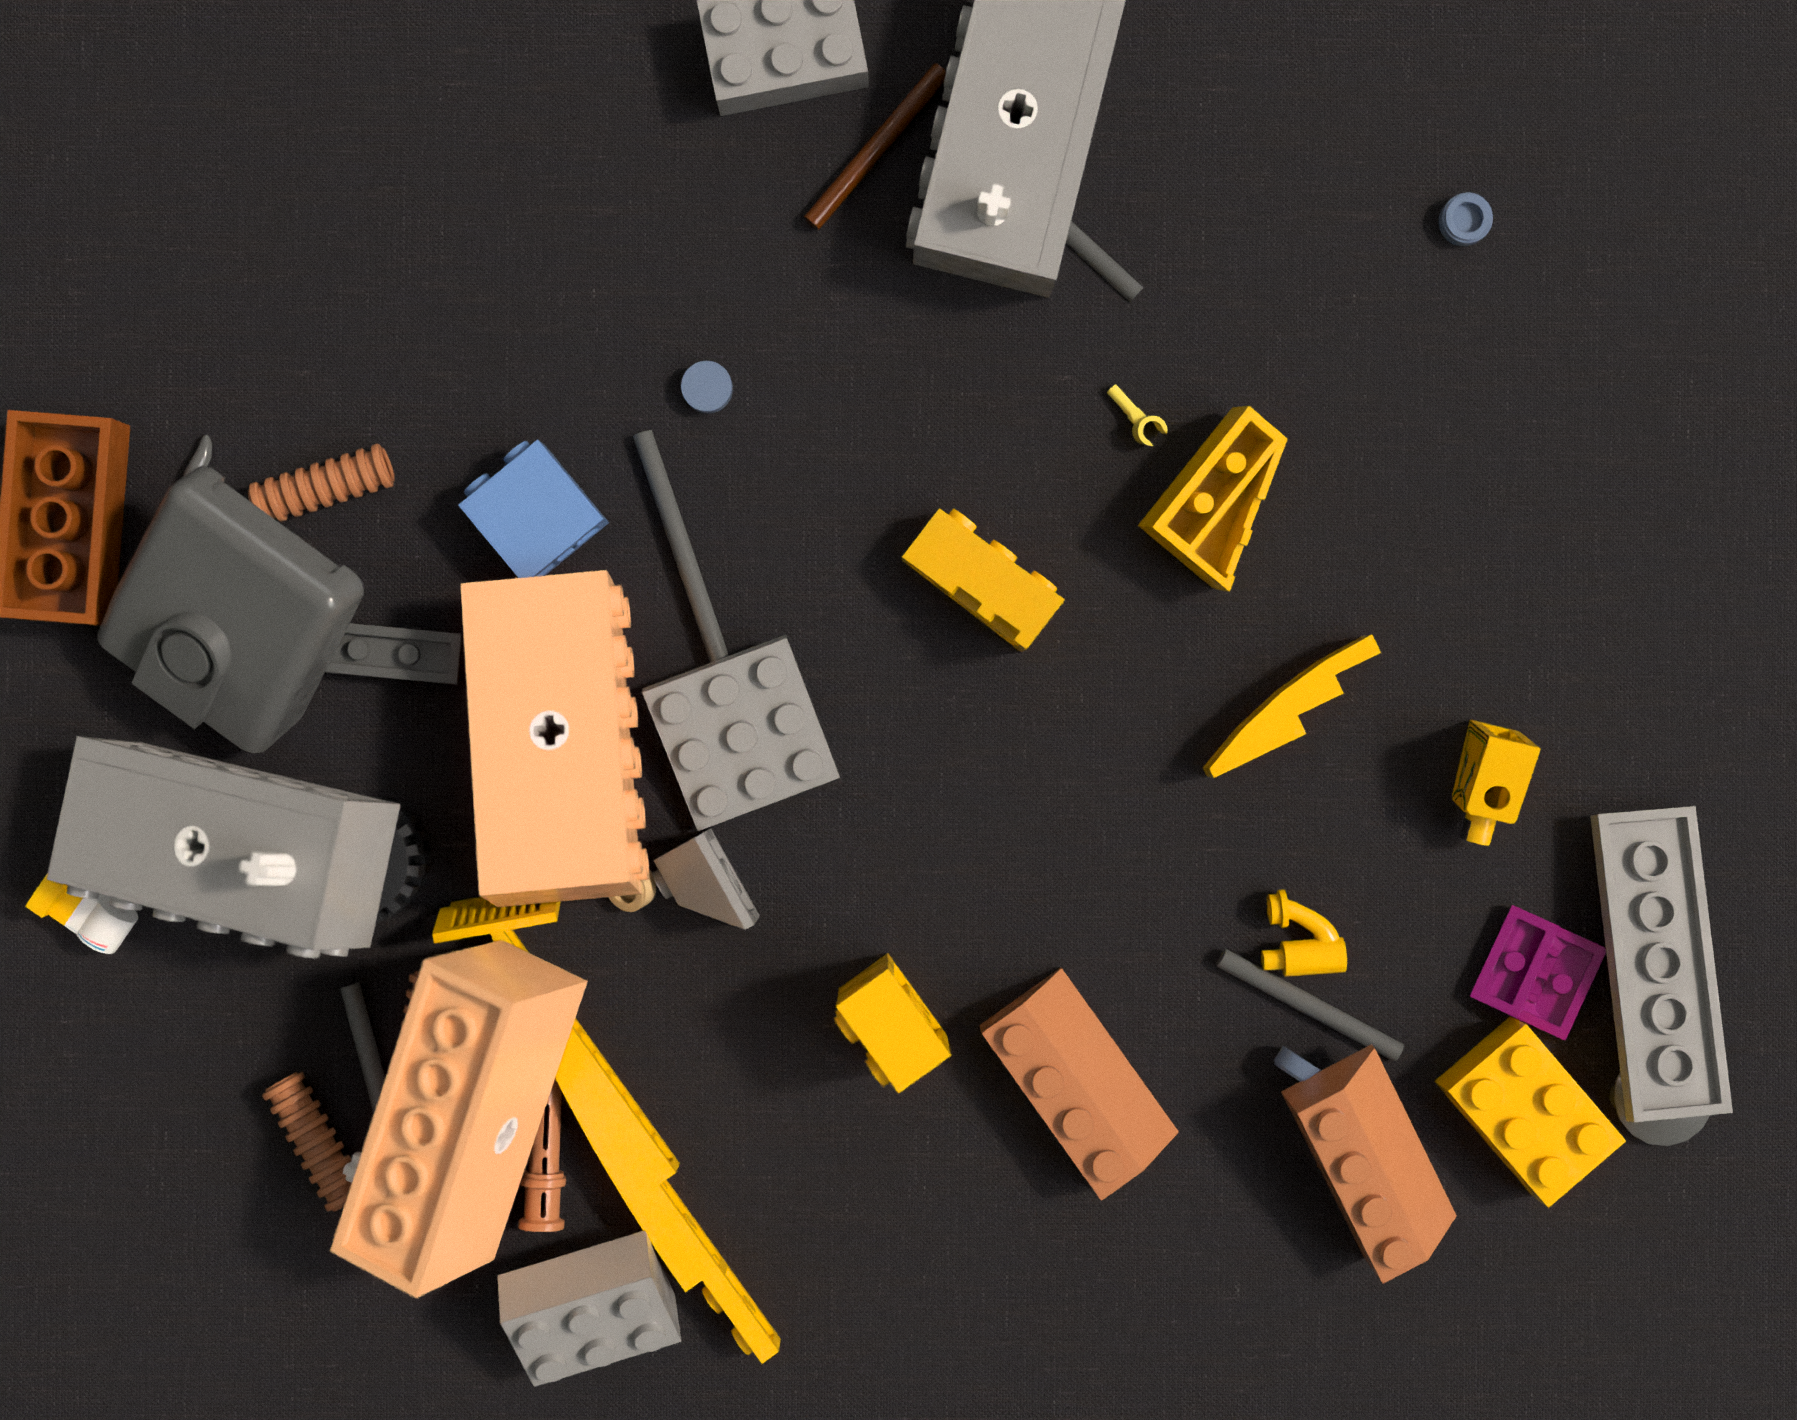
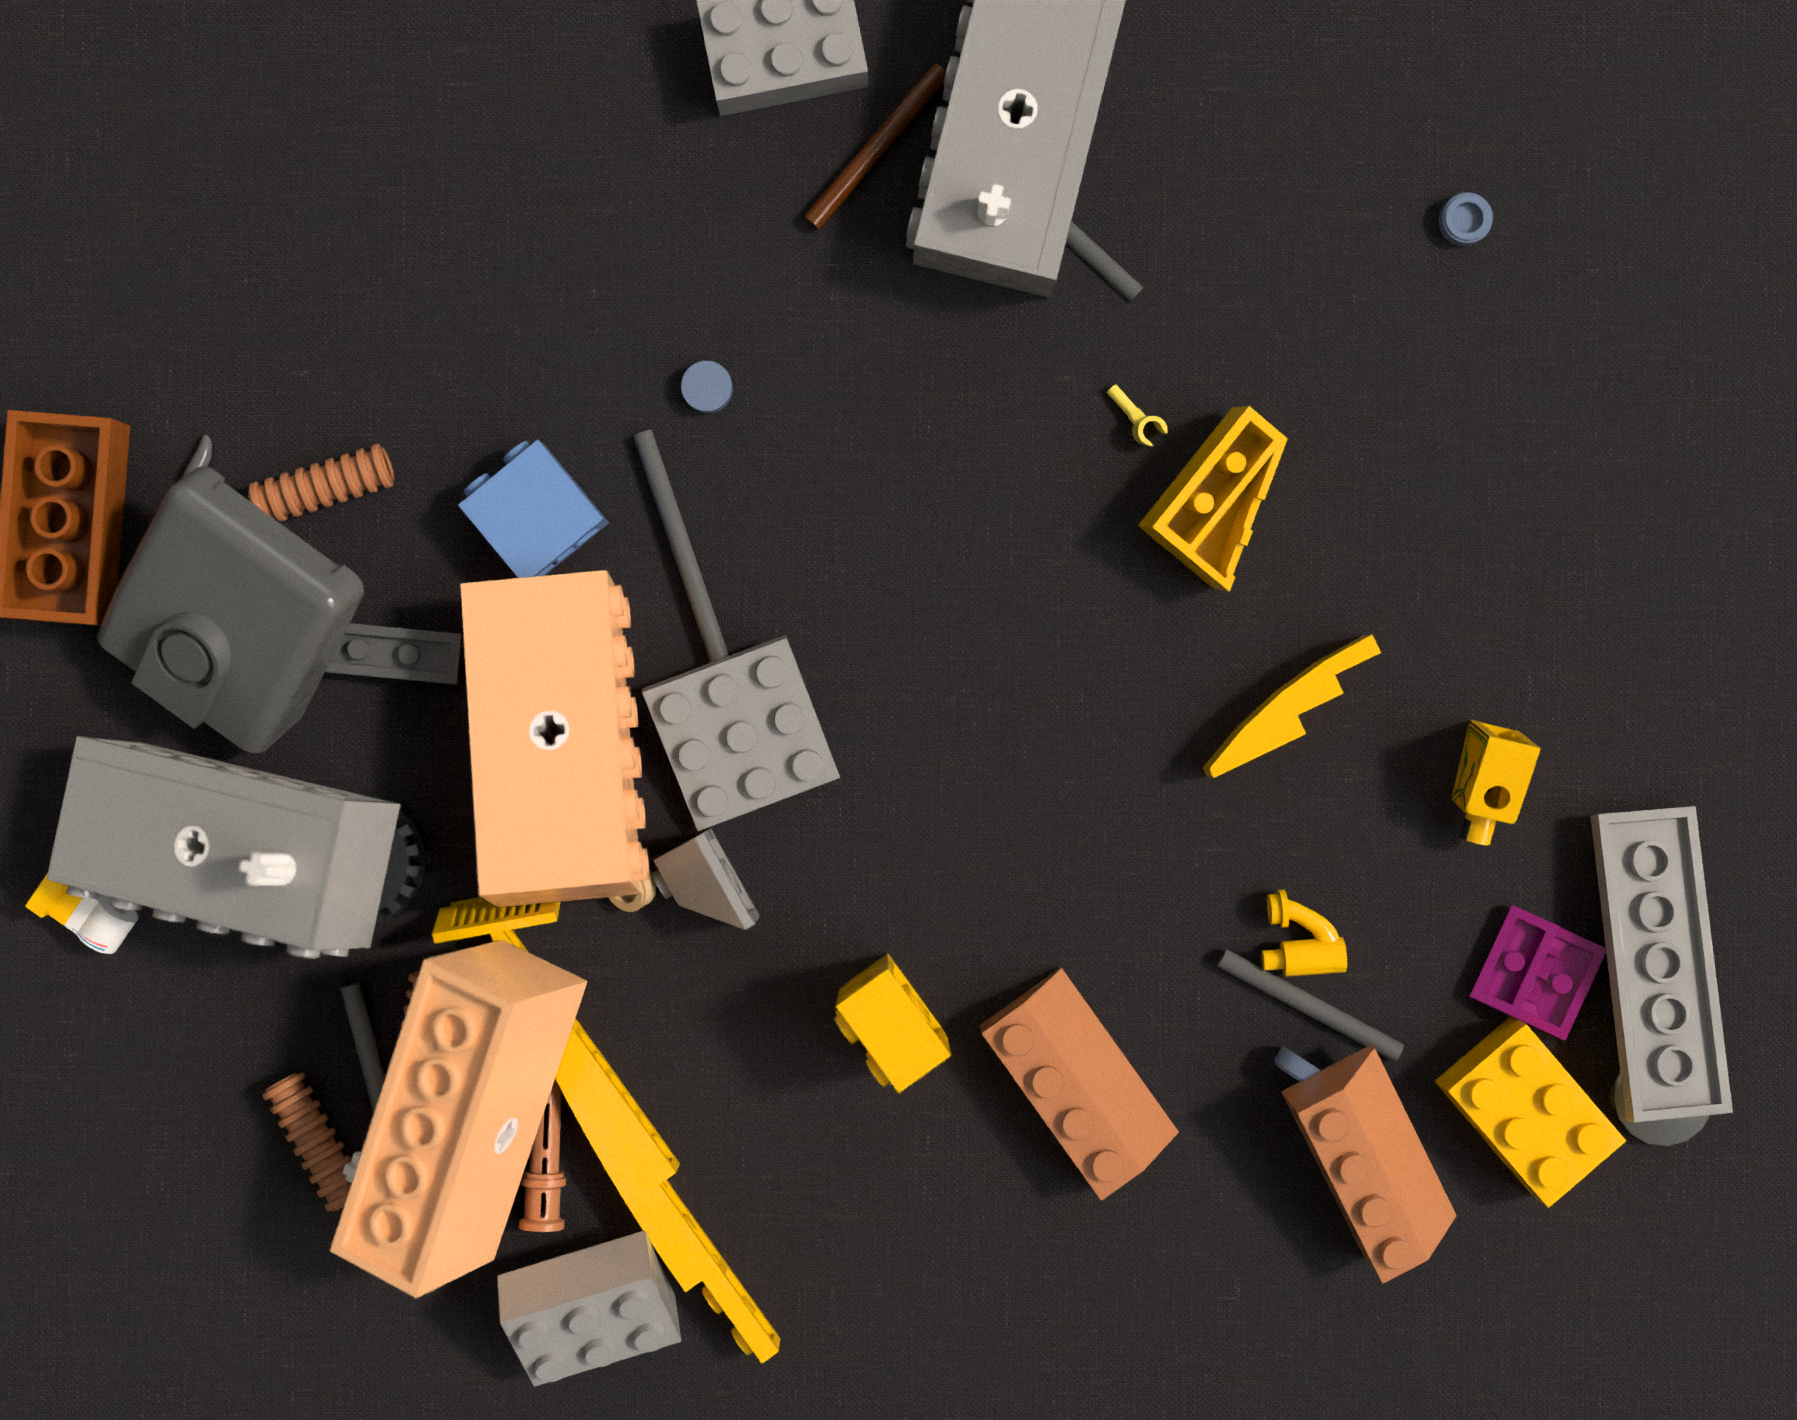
yellow wedge [902,508,1065,652] -> none

